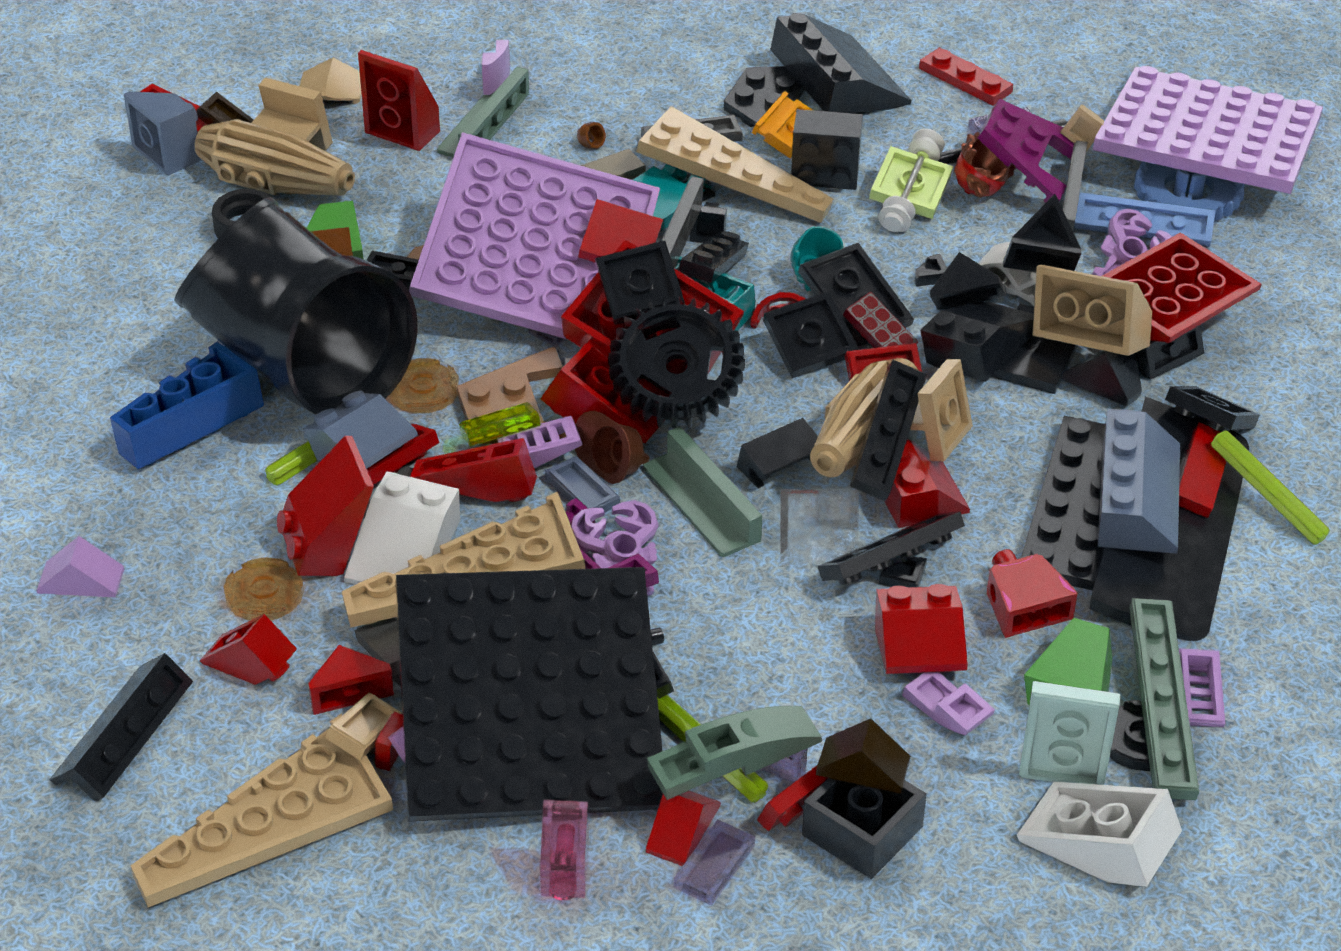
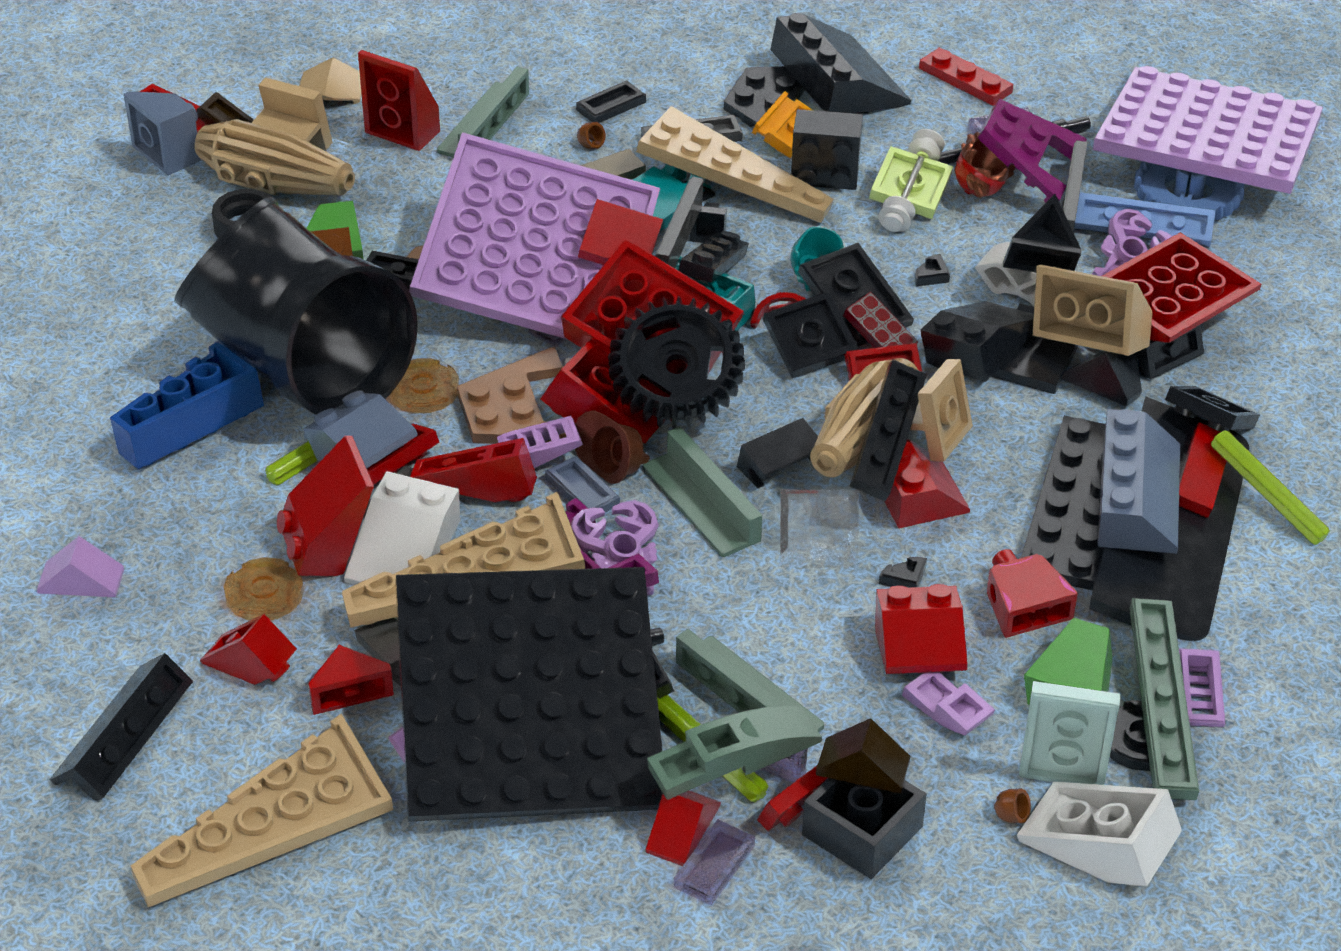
tan tile [325,693,402,760] -> none
red tile [375,711,403,771] -> none
clear neon green tile [459,402,541,447] -> none
lavender slope [482,40,510,95] -> none
clear pink slope [540,800,589,900] -> none
black tile [595,240,685,325] -> none
black plate [817,512,965,585] -> none
black slope [930,252,1007,310] -> none
tan tile [1060,104,1104,152] -> none
none -> black tile [576,80,646,123]
none -> sand green panel [676,629,824,732]
none -> dark orange hinge [994,788,1031,823]

